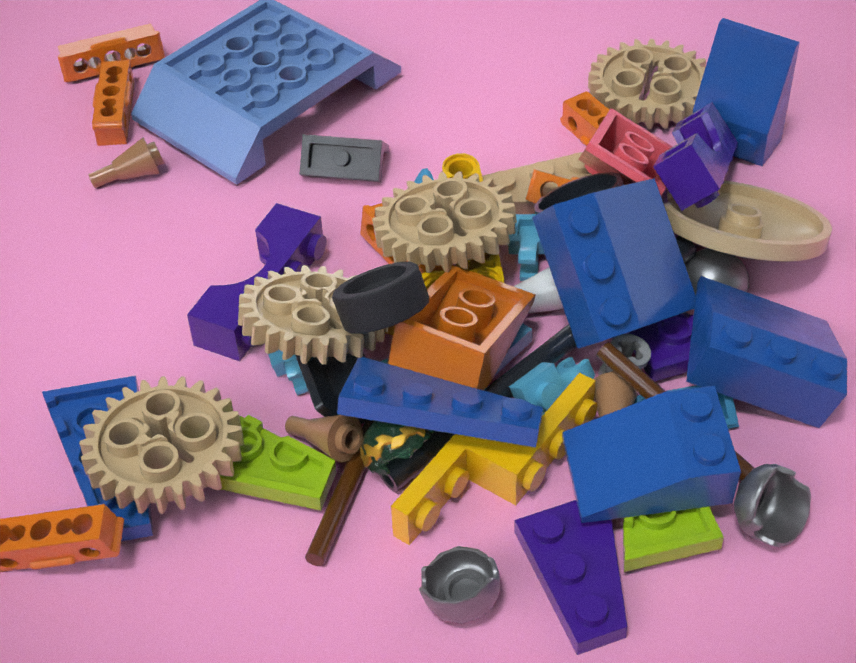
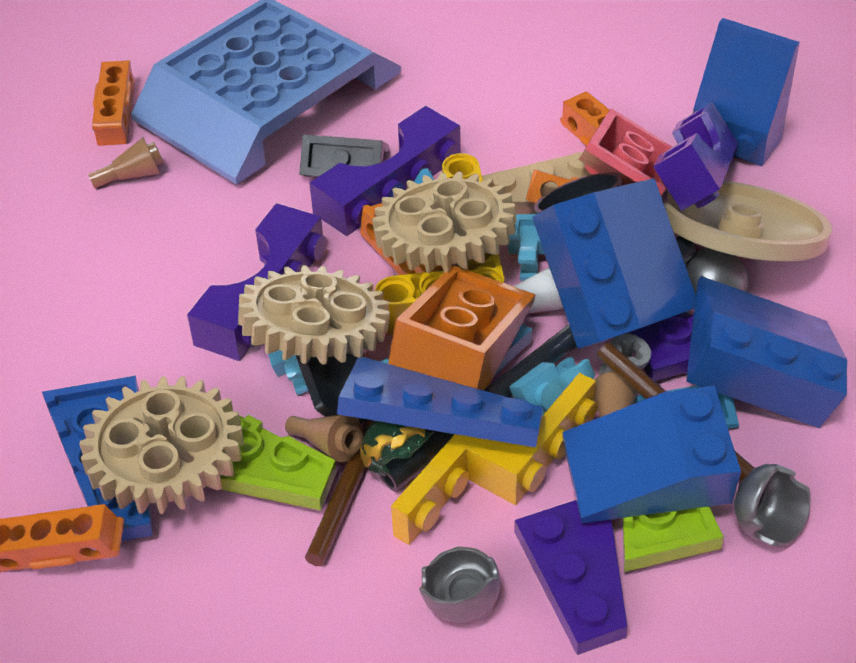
orange piece [57,23,165,82] -> none
black tyre [332,262,429,334] -> none
tan gear [588,39,706,129] -> none
none -> dark purple arch [309,105,461,236]

